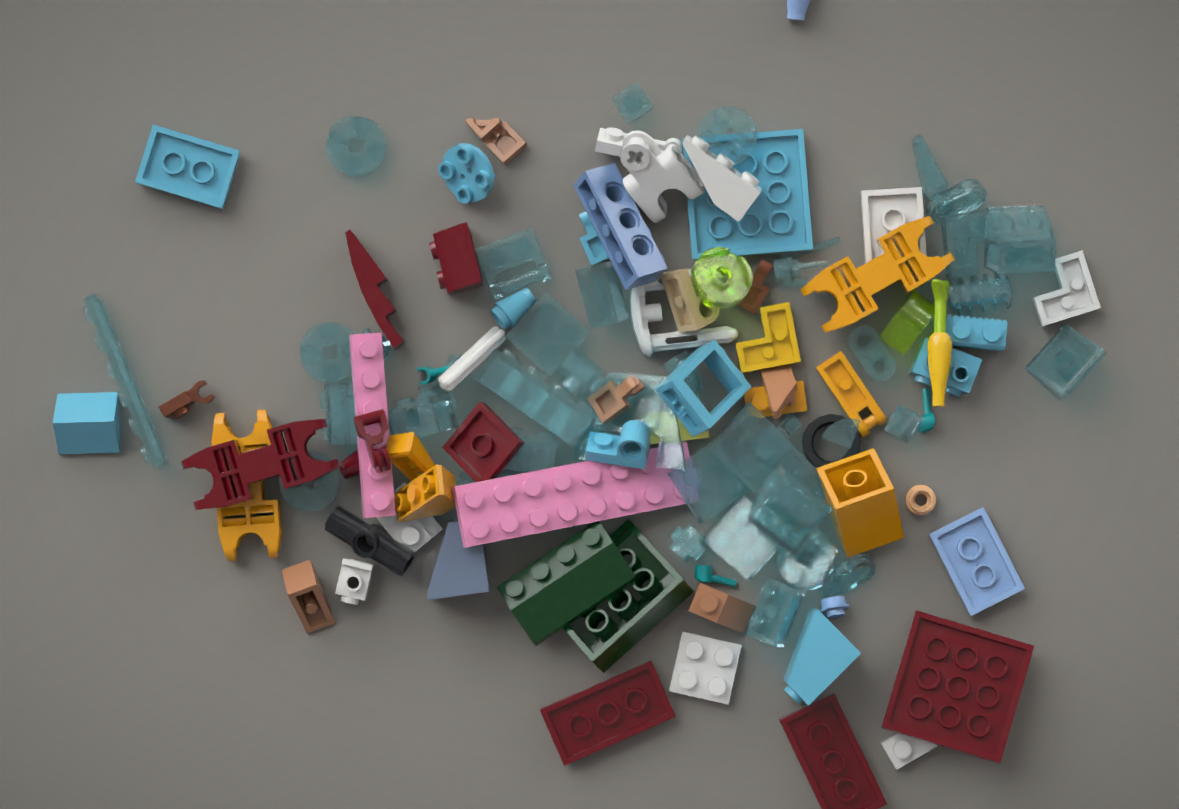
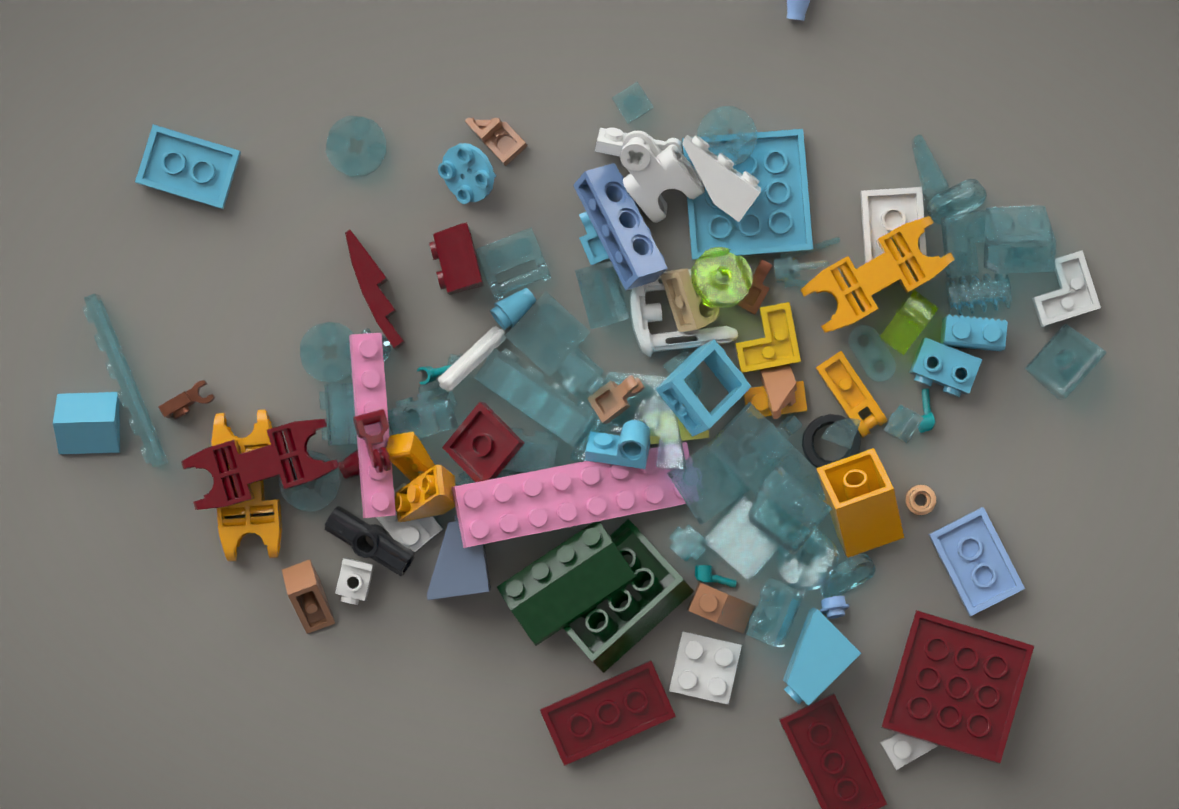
yellow piece [927,279,952,407] -> none

